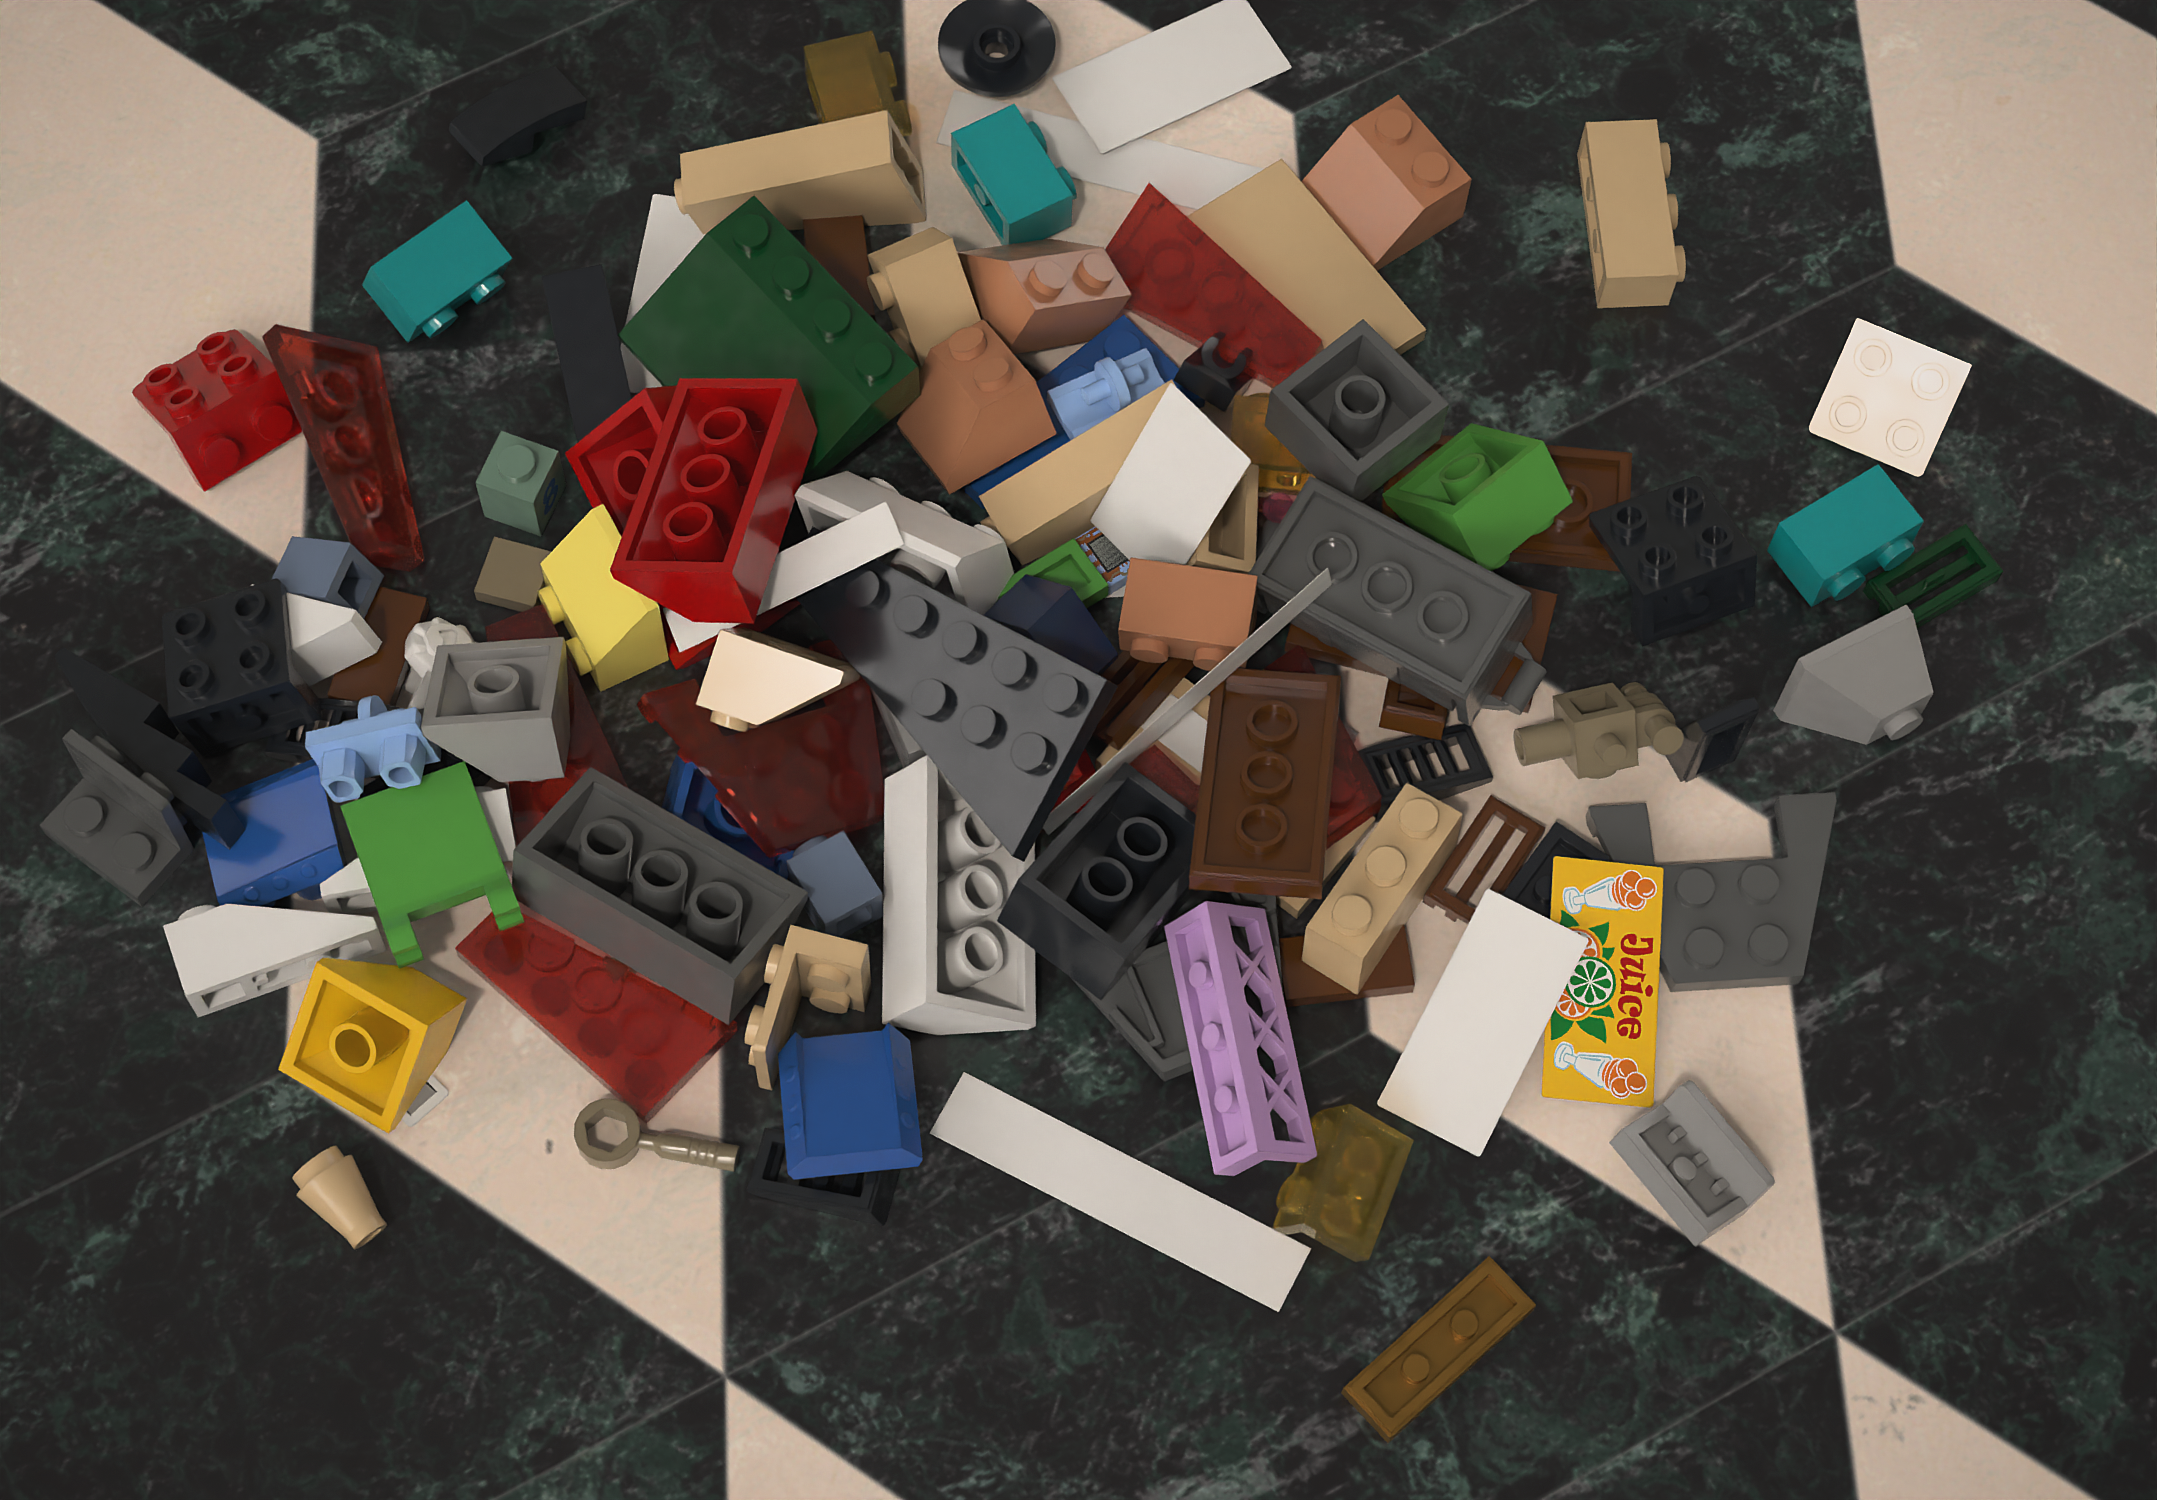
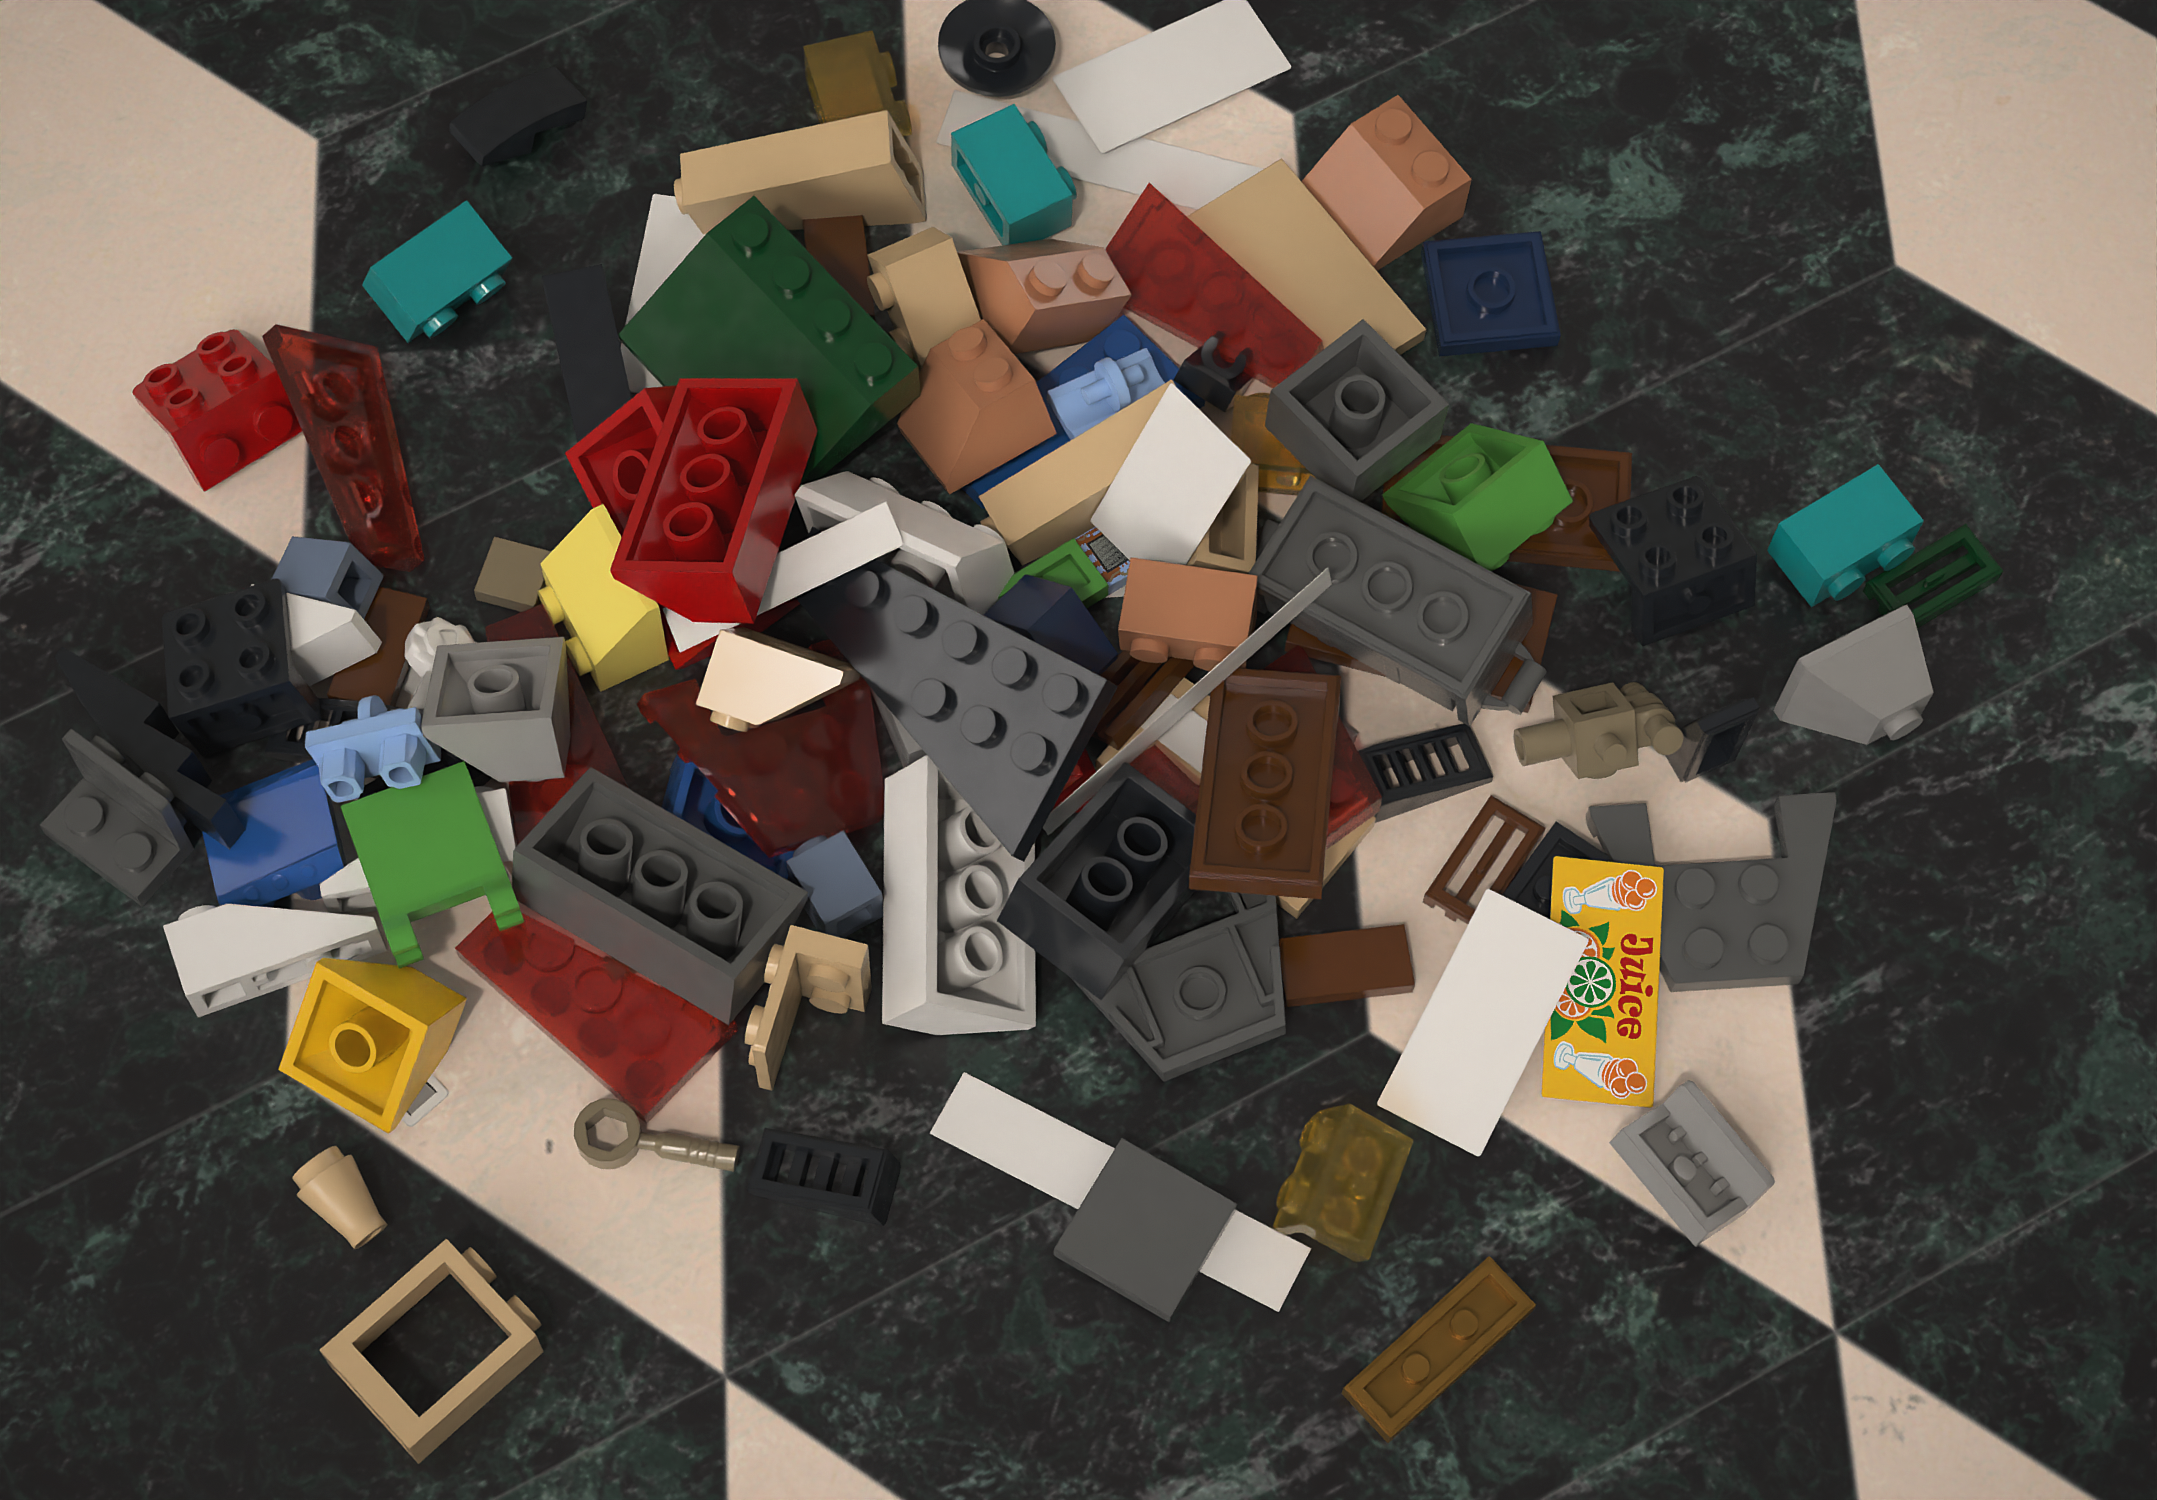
sand green brick [475,431,566,536] -> none
blue slope [778,1022,923,1179] -> none
lavender fence [1164,901,1317,1176] -> none
clear pink hand [1257,492,1293,523] -> none
tan brick [1302,783,1463,995] -> none
reddish brown tile [1379,678,1447,740] -> none
tan brick [1577,119,1686,308] -> none
bracket [1809,318,1972,476] -> none
none -> tan window [320,1239,543,1464]
none -> dark grey tile [1053,1138,1237,1323]
none -> dark blue tile [1421,231,1561,357]

